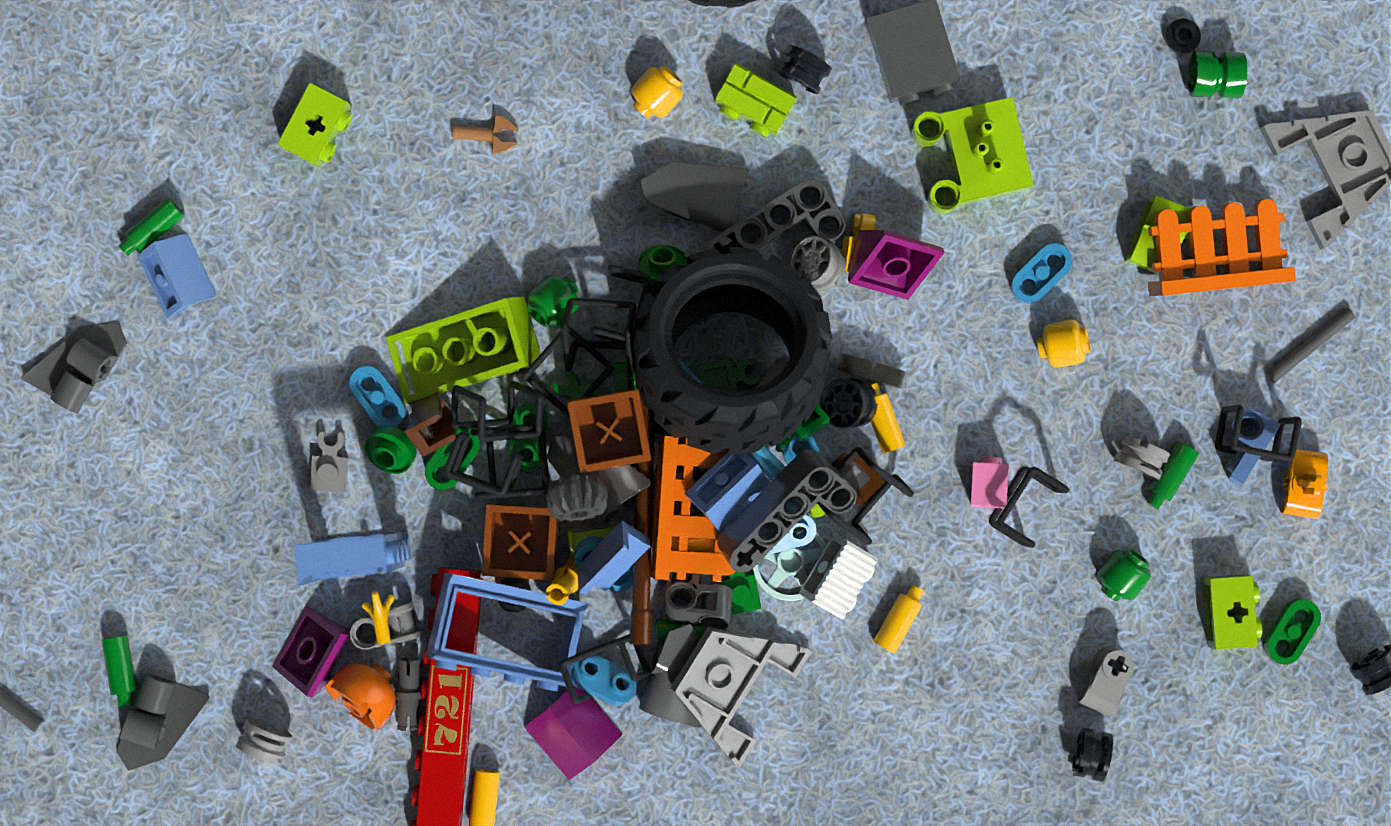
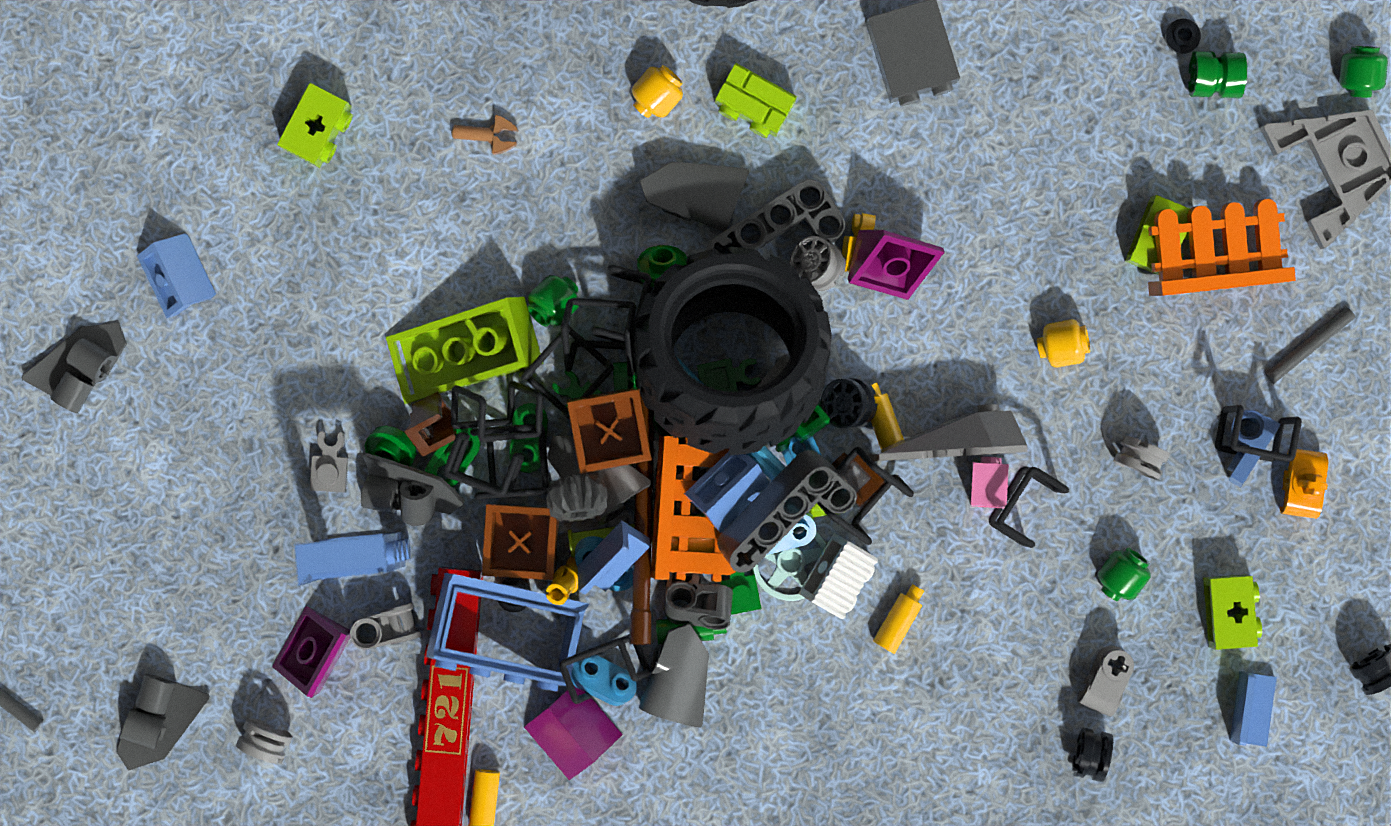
green cylinder [101,635,136,707] -> none
green cylinder [119,197,185,256] -> none
orange cylinder [324,663,396,731] -> none
dark azure plate [349,366,407,428] -> none
yellow bar [362,591,395,644] -> none
dark grey pin [395,657,422,731] -> none
light grey wing [670,627,812,768] -> none
black wheel [776,45,832,94] -> none
clear smoke beam [837,353,906,389] -> none
lime piece [911,97,1034,214] -> none
dark azure plate [1010,243,1072,304] -> none
green cylinder [1146,441,1199,510] -> none
green plate [1264,599,1321,665] -> none
none -> dark grey panel [361,453,465,526]
none -> light grey wedge [868,404,1027,461]
none -> medium blue panel [1230,671,1277,747]
none -> green head [1339,46,1388,98]

